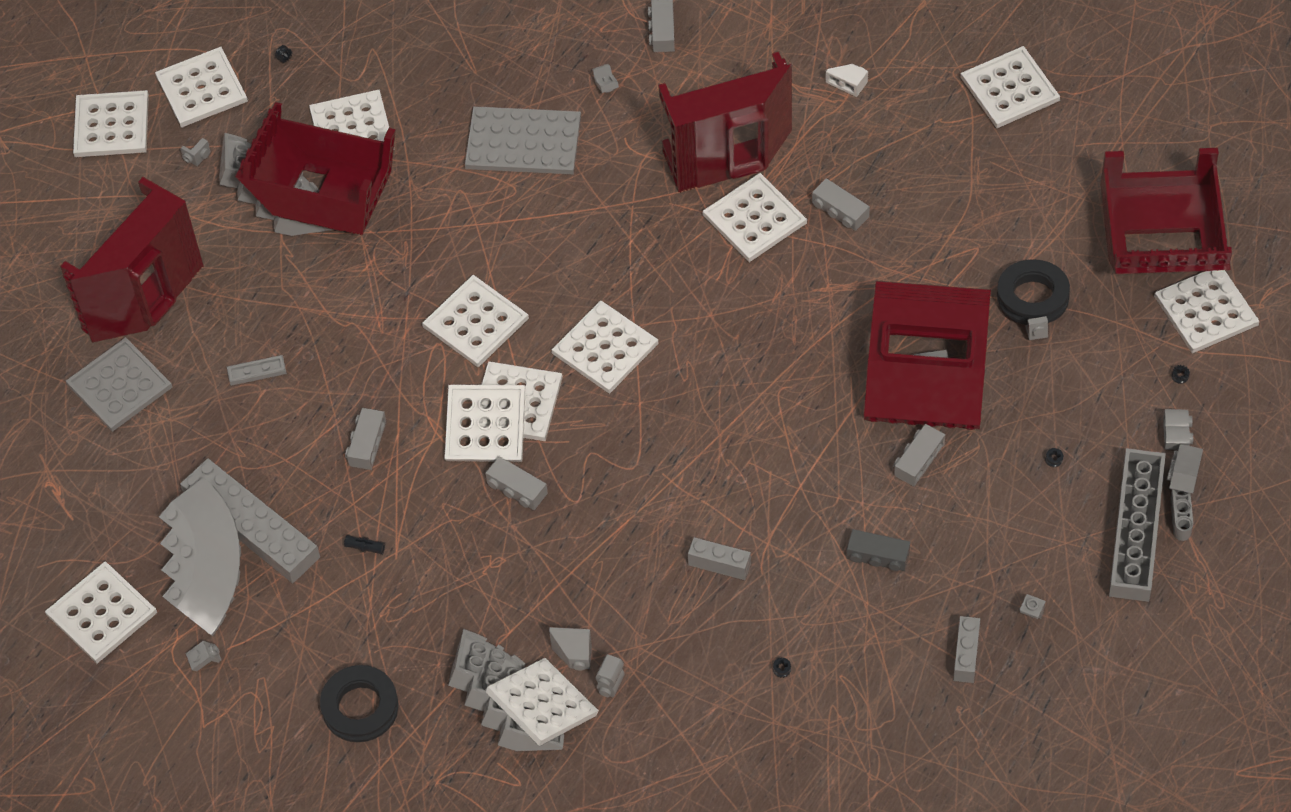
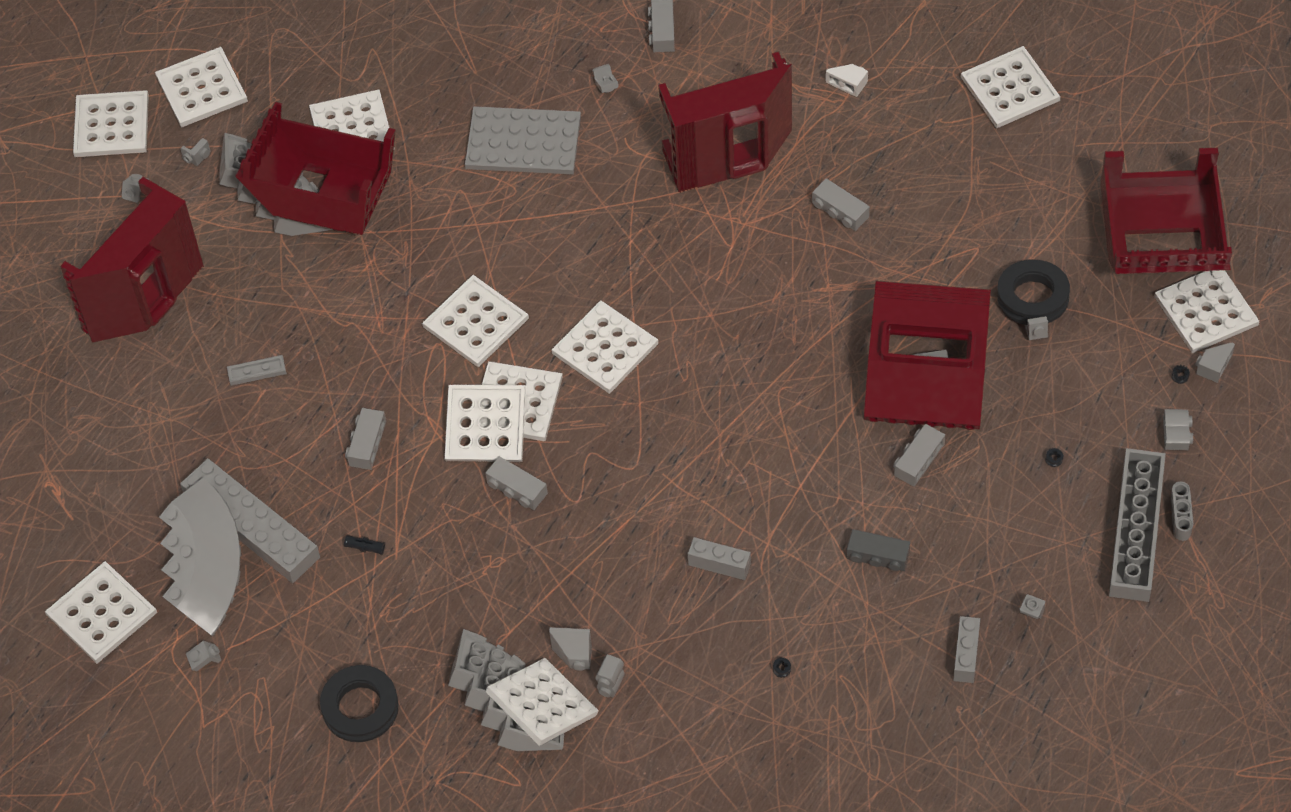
light grey plate [66,337,173,432] -> none
black bush [275,45,293,63] -> none
white piece [703,173,807,262] -> none
light grey brick [1167,444,1203,493] -> none
none -> light grey bracket [122,174,149,203]
none -> light grey slope [1195,342,1235,383]

